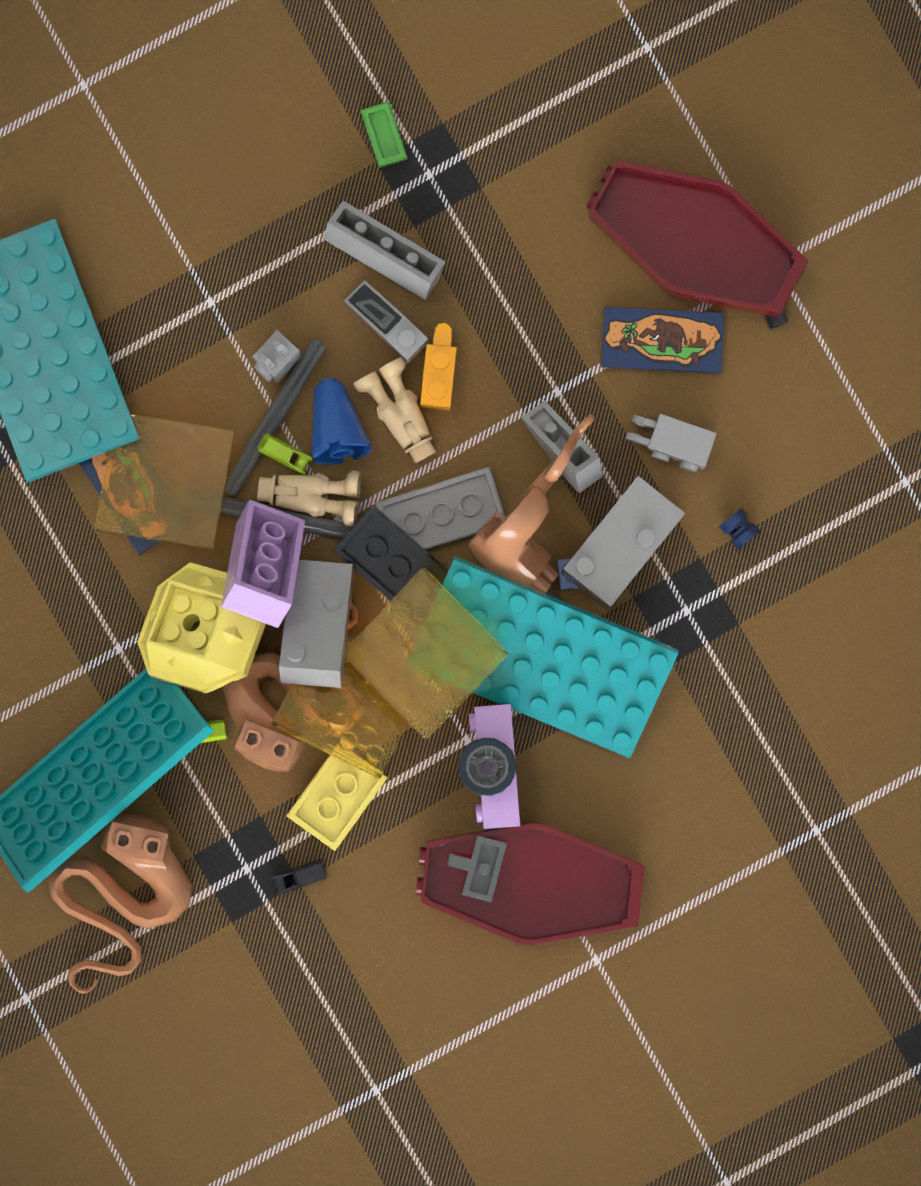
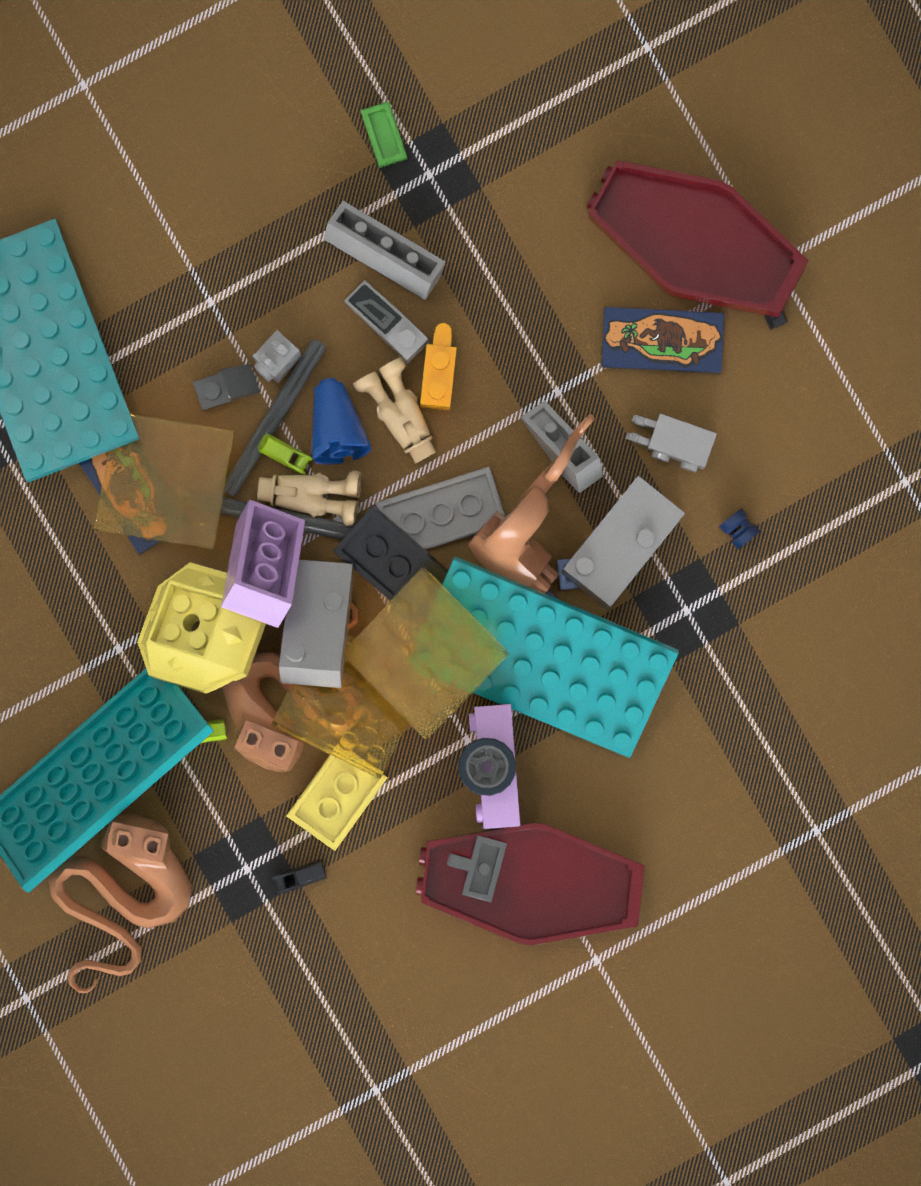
none -> dark grey slope [193,364,260,412]

